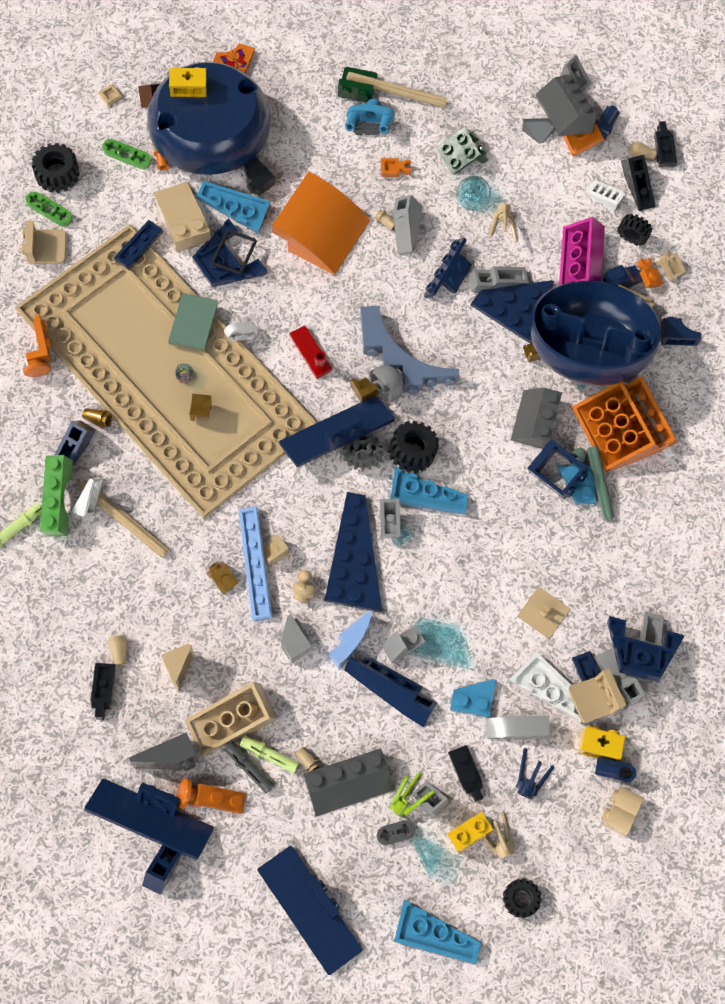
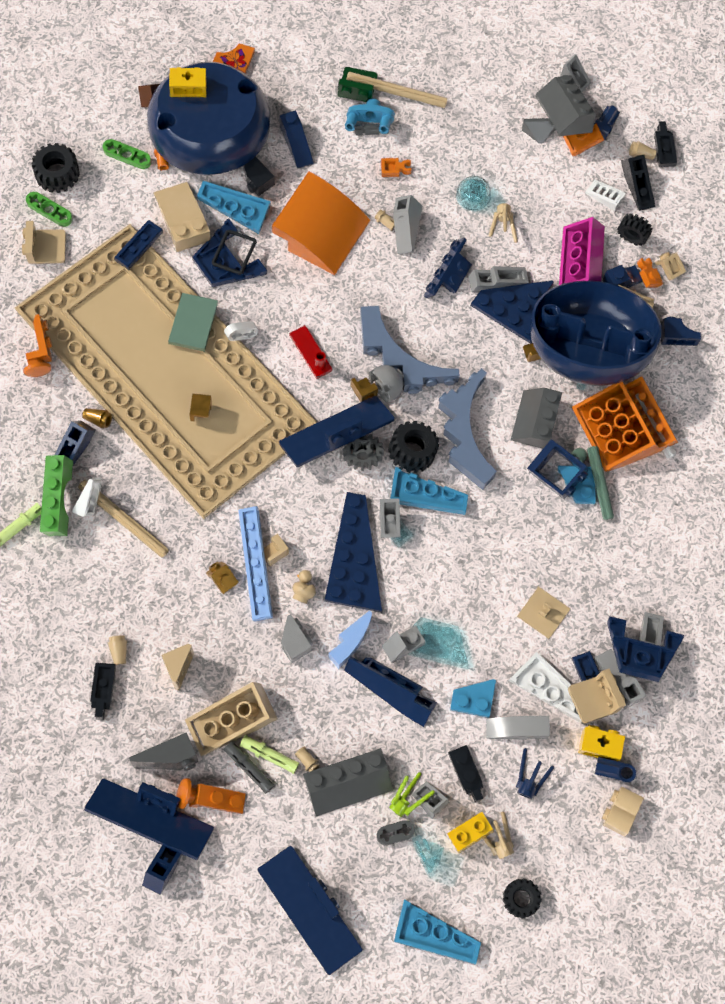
tan tile [98,84,123,107] -> none
clear light blue tile [175,364,194,383] -> none
bracket [438,127,488,174] -> none
none -> dark blue slope [279,110,314,169]
none -> sand blue arch [438,368,497,490]

